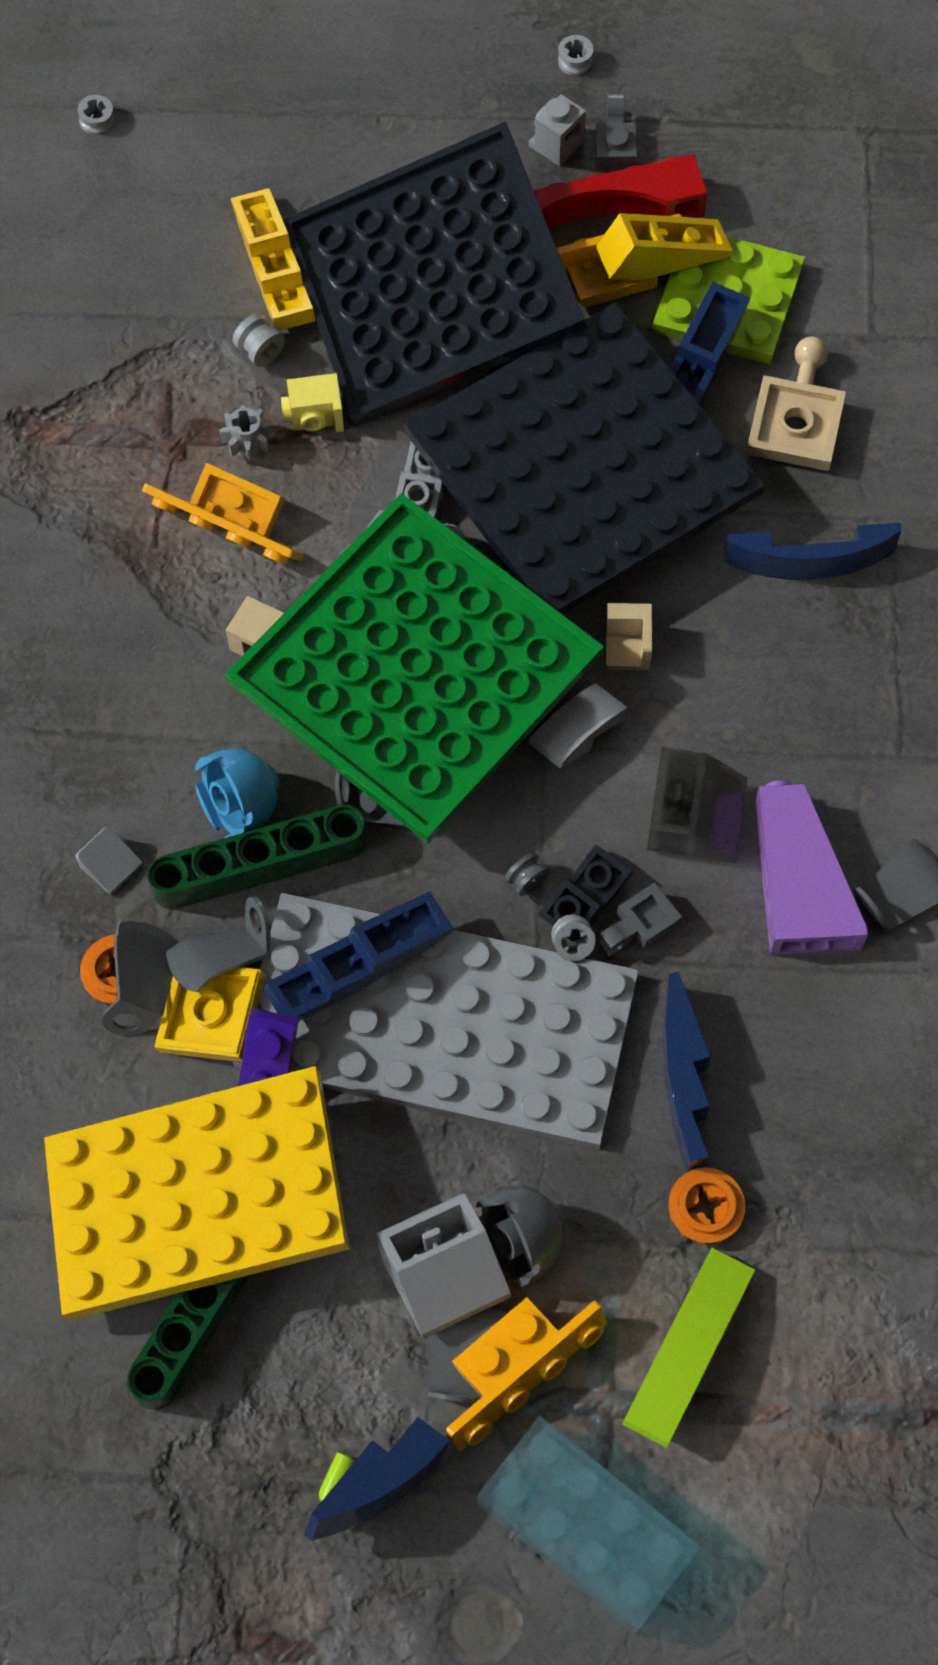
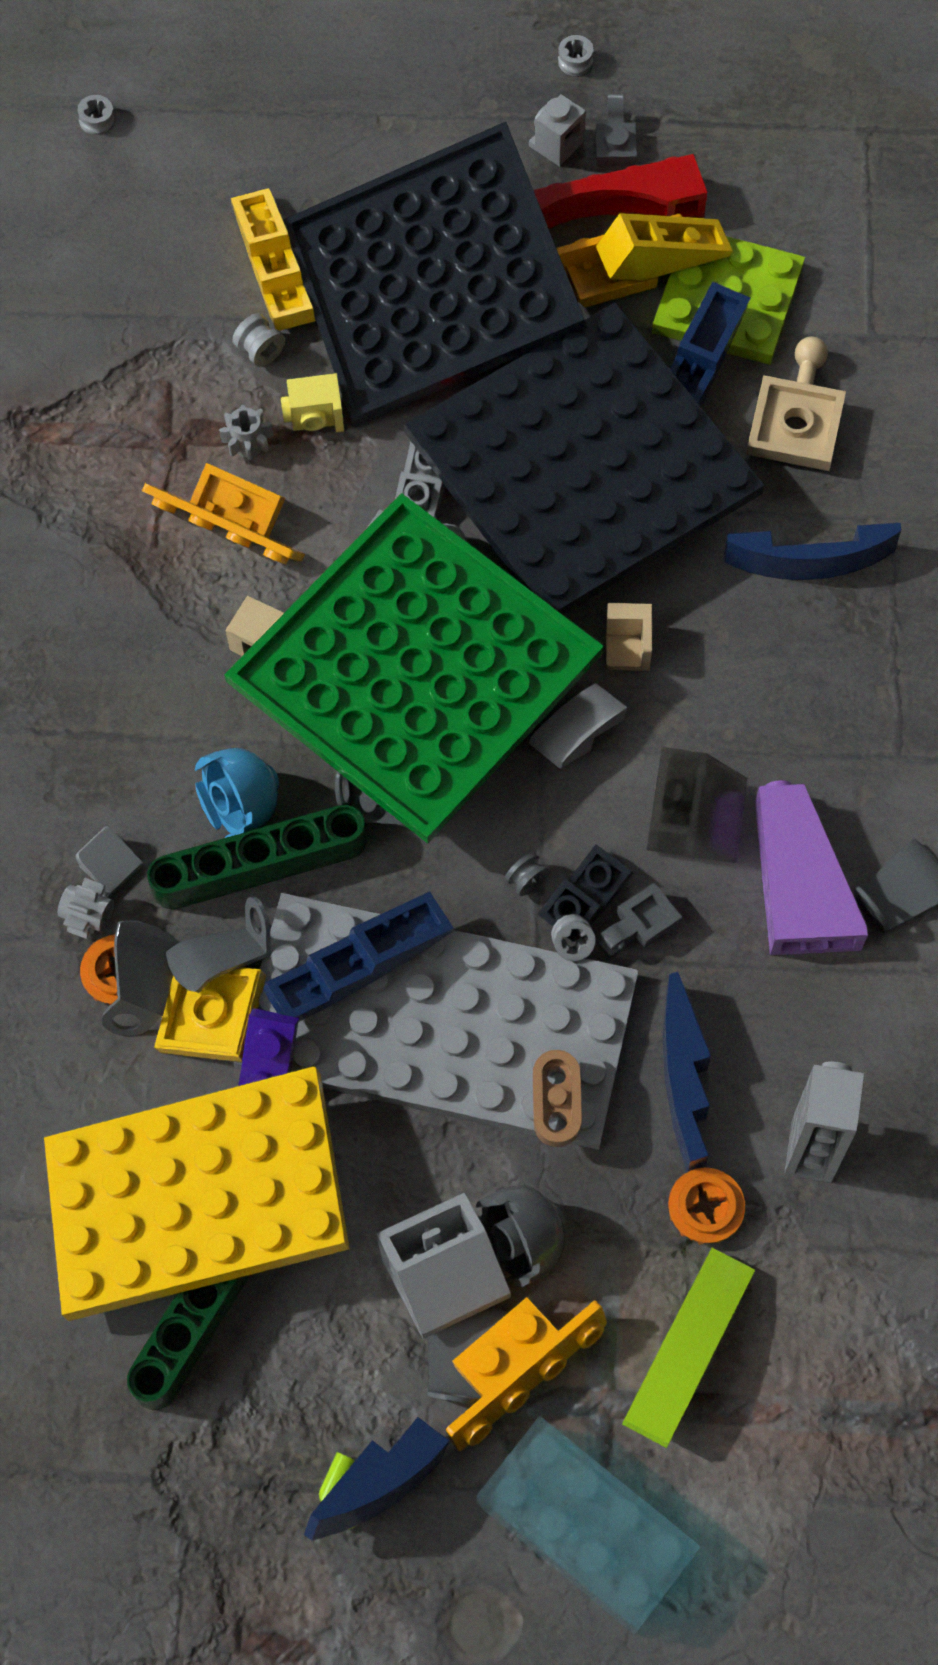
none -> light grey gear [57,878,114,939]
none -> medium nougat plate [533,1050,582,1147]
none -> light grey brick [784,1061,864,1183]

